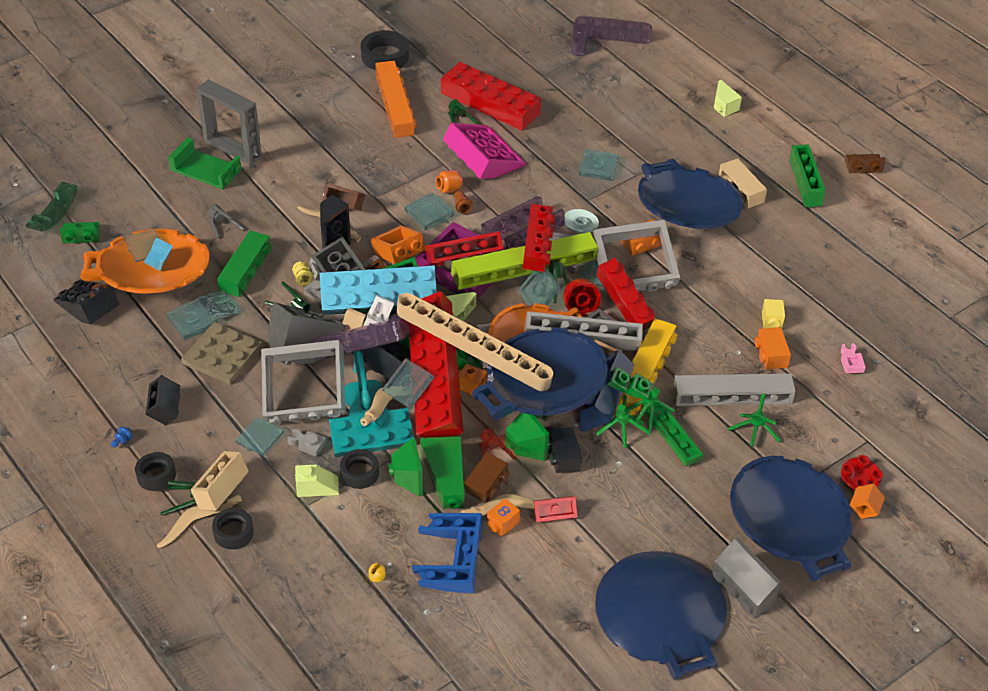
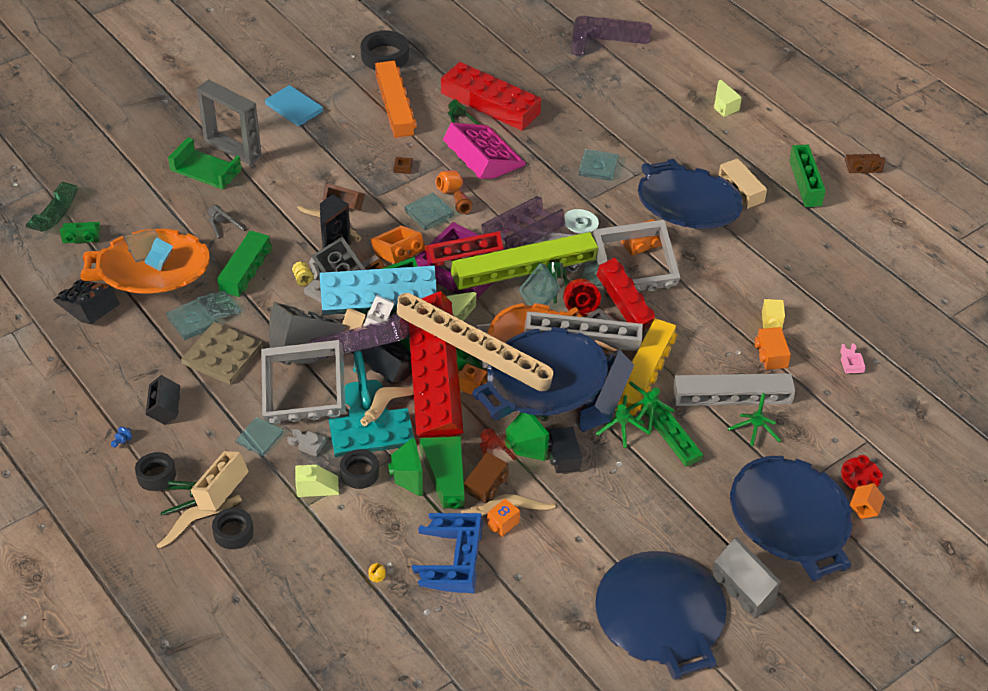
dark green plant [264,281,311,314] -> none
clear light blue tile [382,359,434,409] -> none
red brick [522,204,556,272] -> none
plate [533,496,578,522] -> none
green slope [607,367,654,400] -> none
none -> dark azure tile [265,85,323,127]
none -> reddish brown tile [394,157,413,174]

